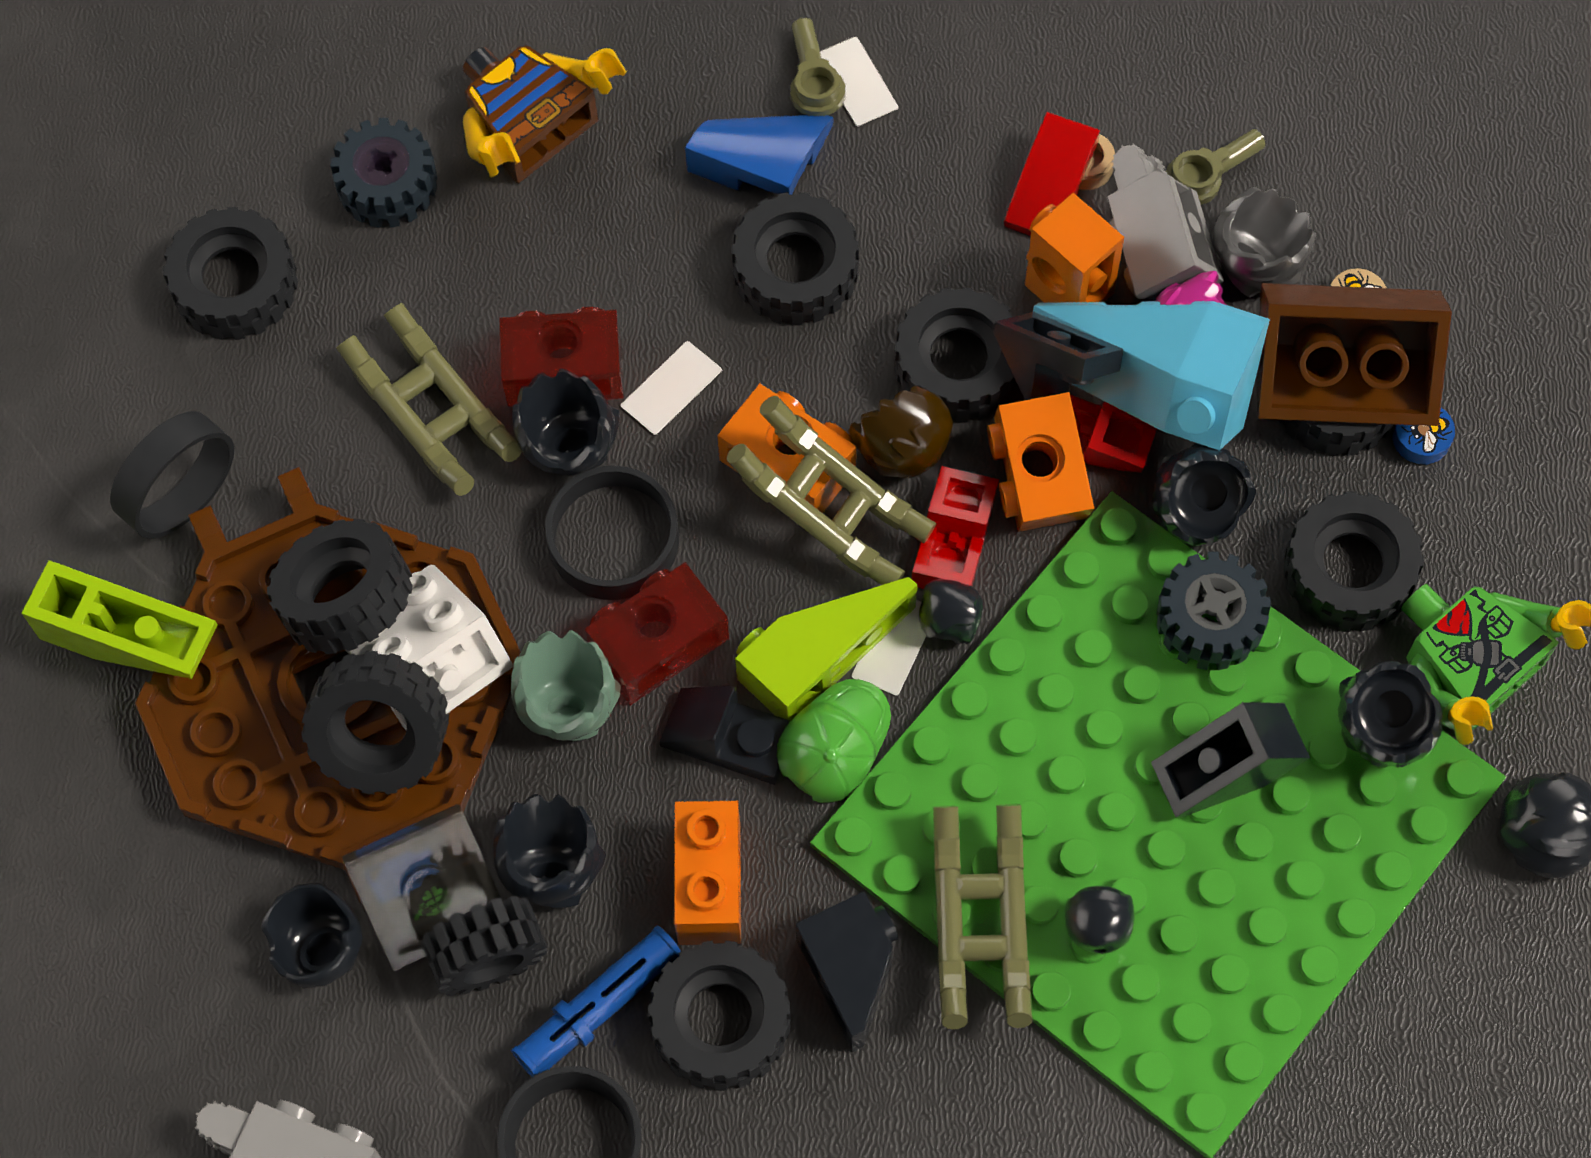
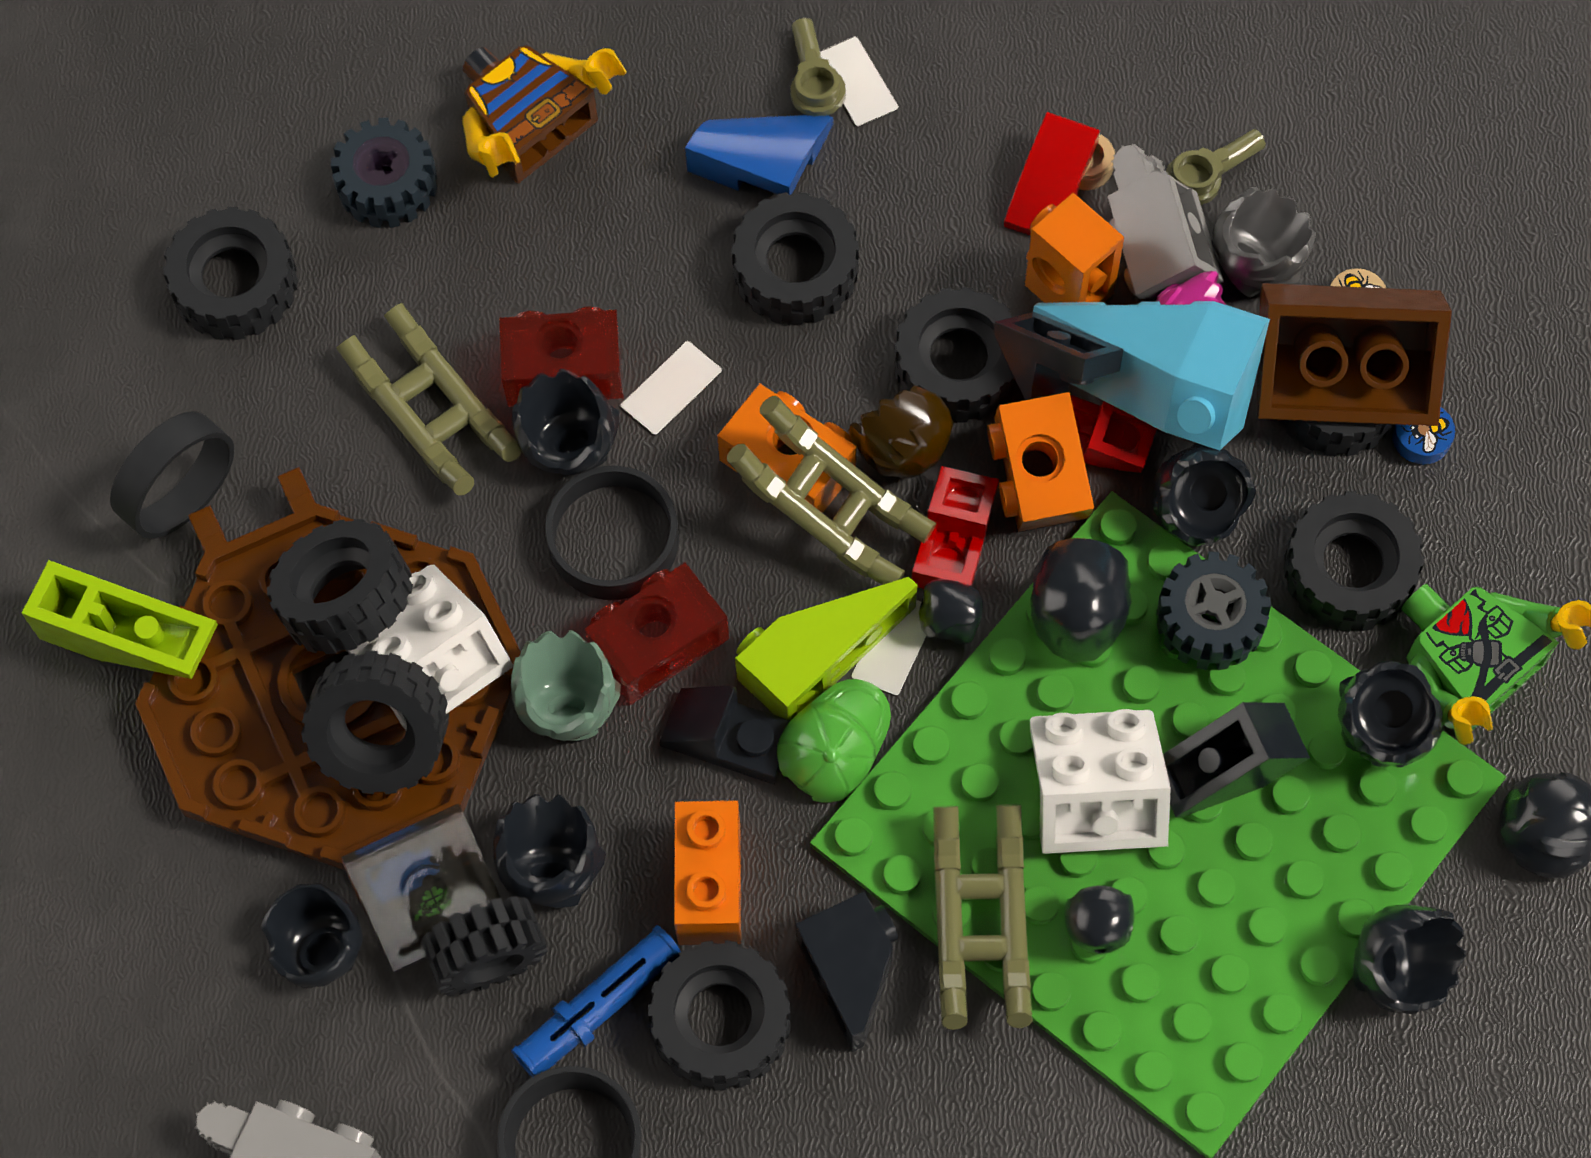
none -> black piece [1030,538,1132,663]
none -> white bracket [1030,709,1171,854]
none -> black hair [1353,904,1467,1014]

